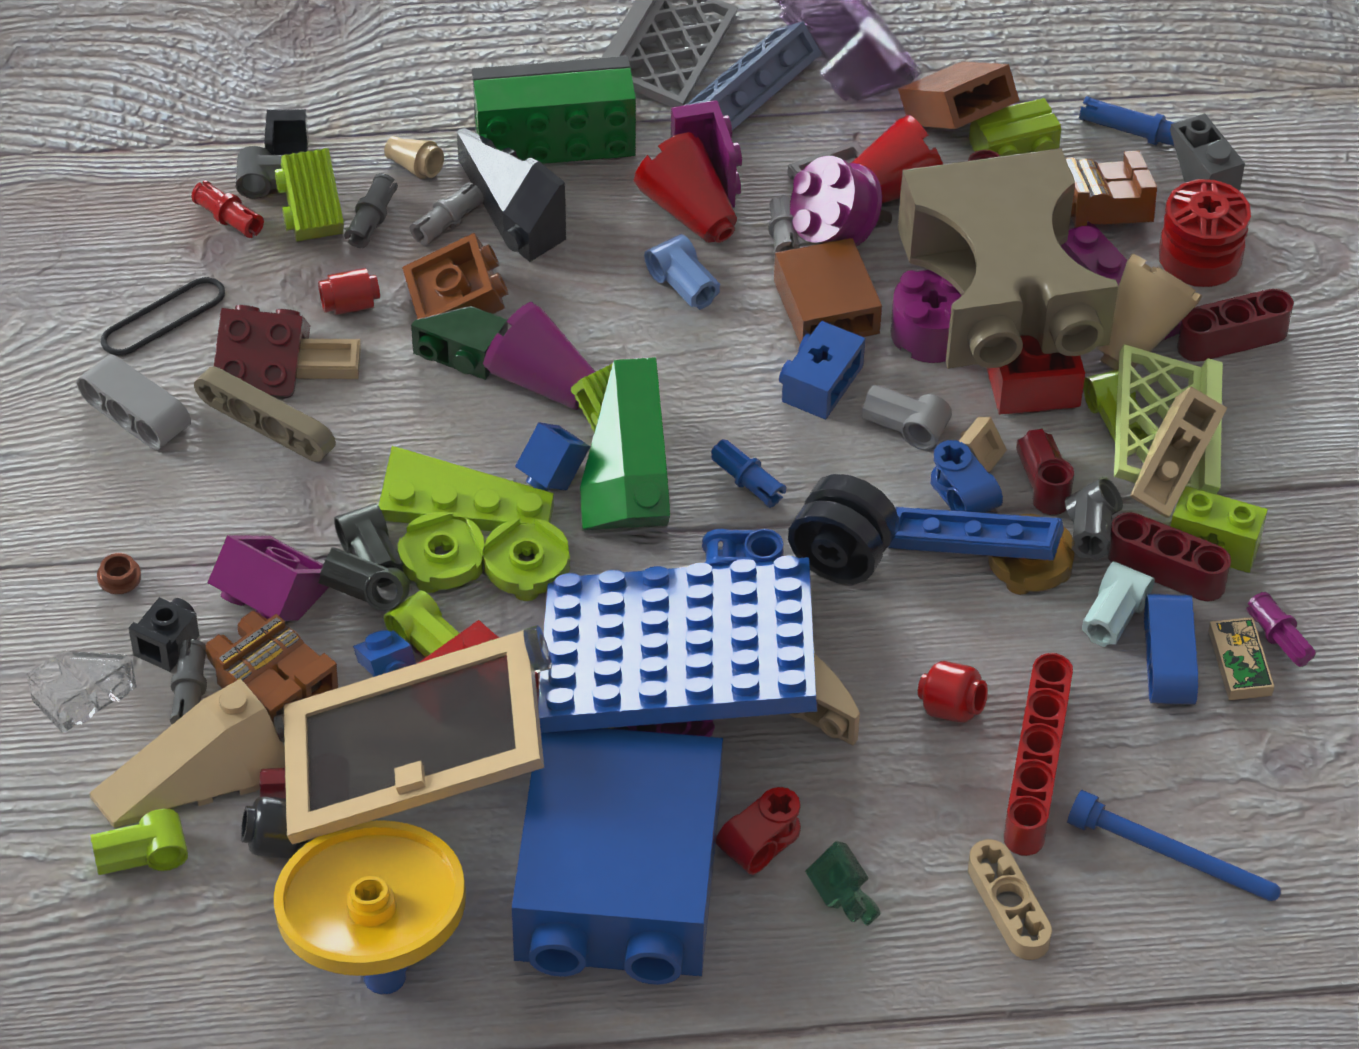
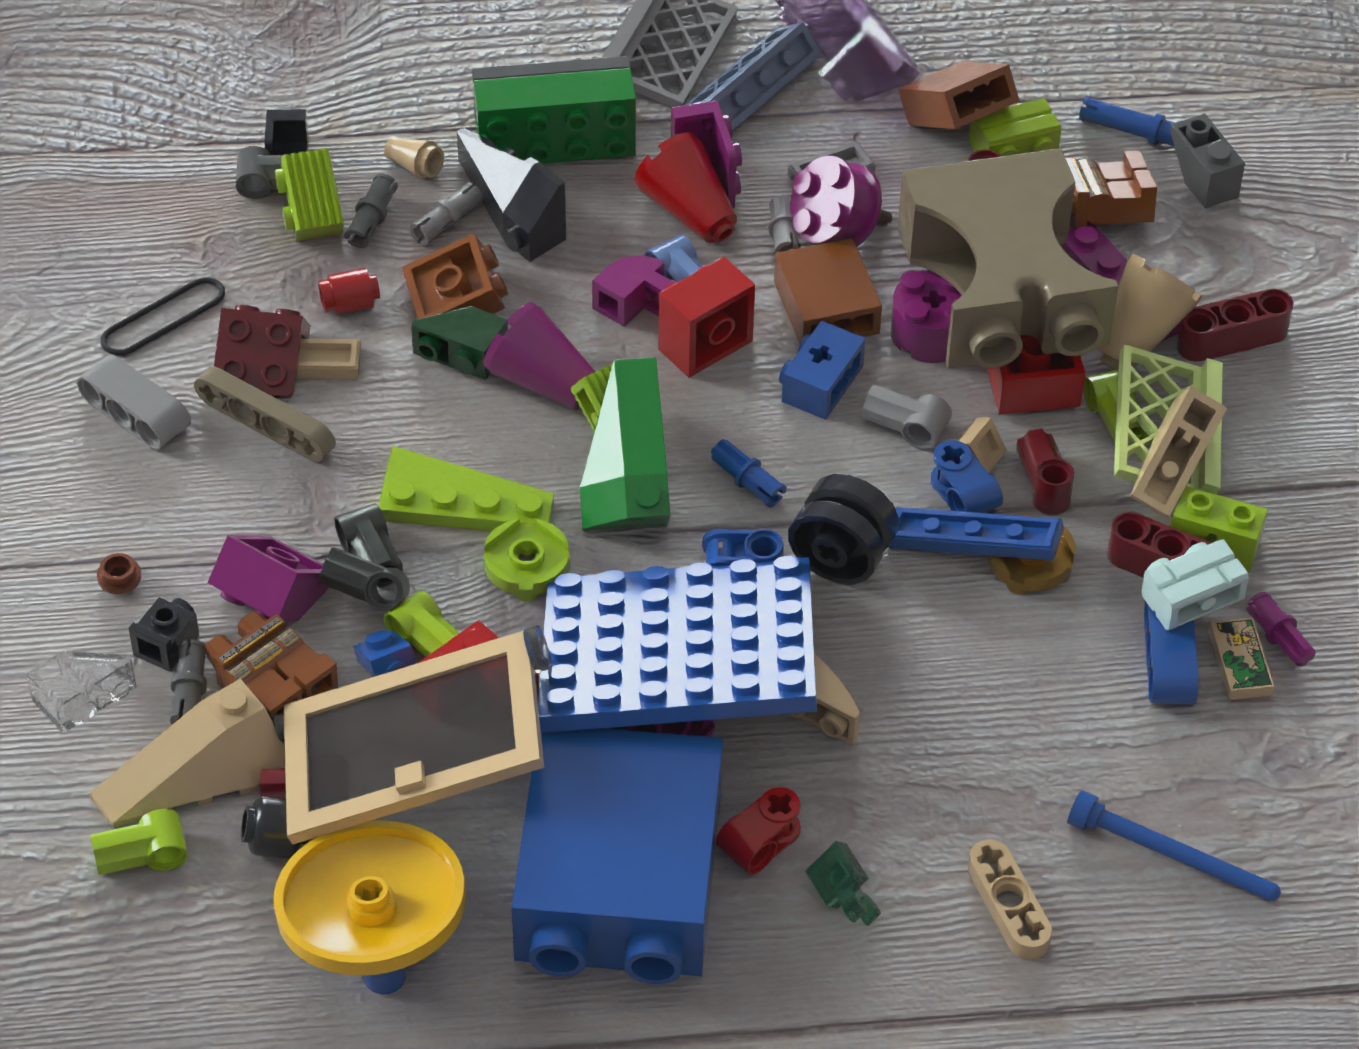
red pin [191,180,264,238] -> none
lime plate [398,512,485,593] -> none
blue brick [515,422,591,492] -> none
red cone [851,115,943,204] -> none
red head [918,661,988,723] -> none
red beam [1004,653,1073,856] -> none
dark grey piece [1065,477,1123,560] -> none
light aqua piece [1082,561,1155,647] -> none
red wheel [1159,179,1251,287] -> none
none -> magenta brick [592,256,677,327]
none -> red brick [658,257,755,378]
none -> light aqua brick [1141,539,1249,631]

